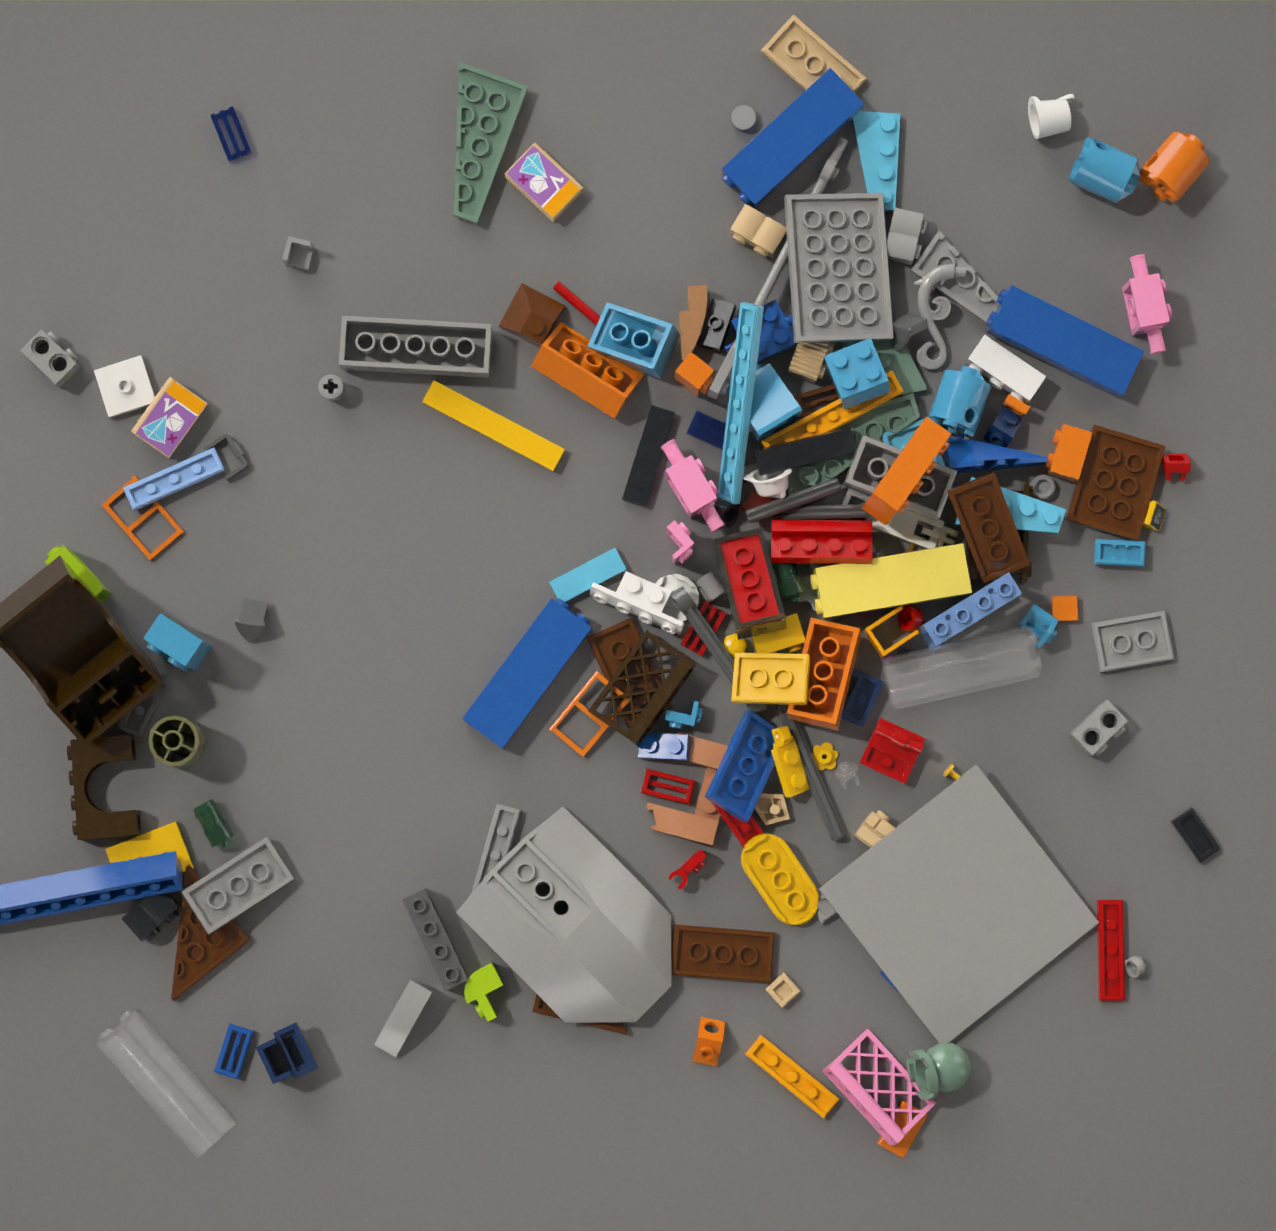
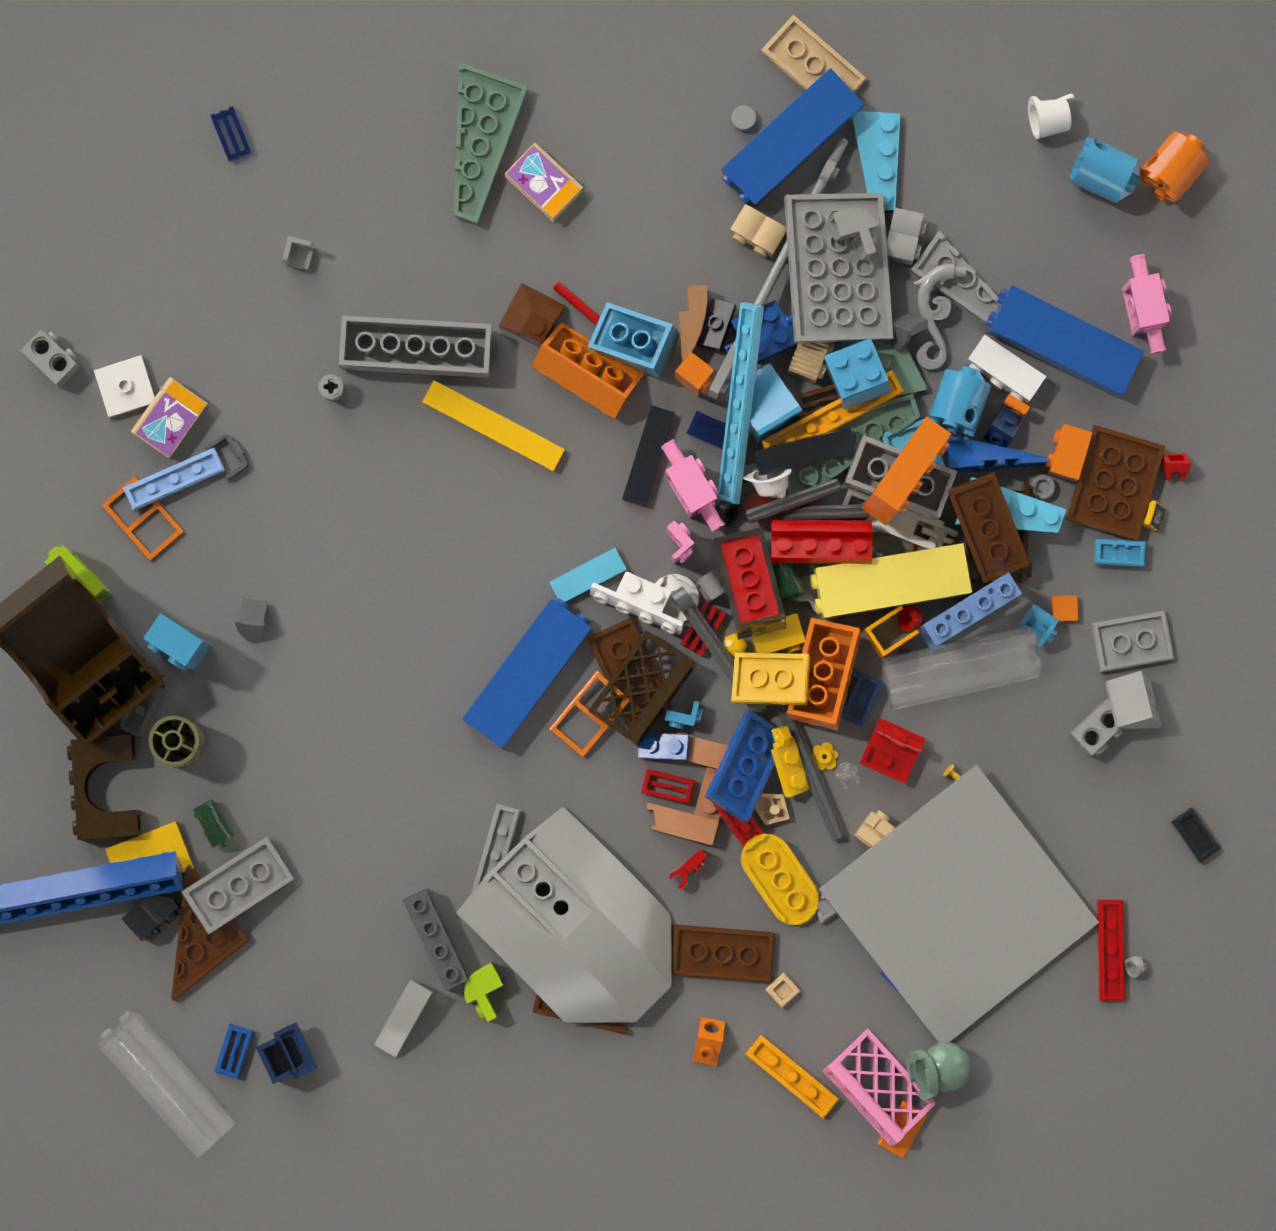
none -> light grey brick [828,208,878,260]
none -> light grey slope [1105,671,1161,729]

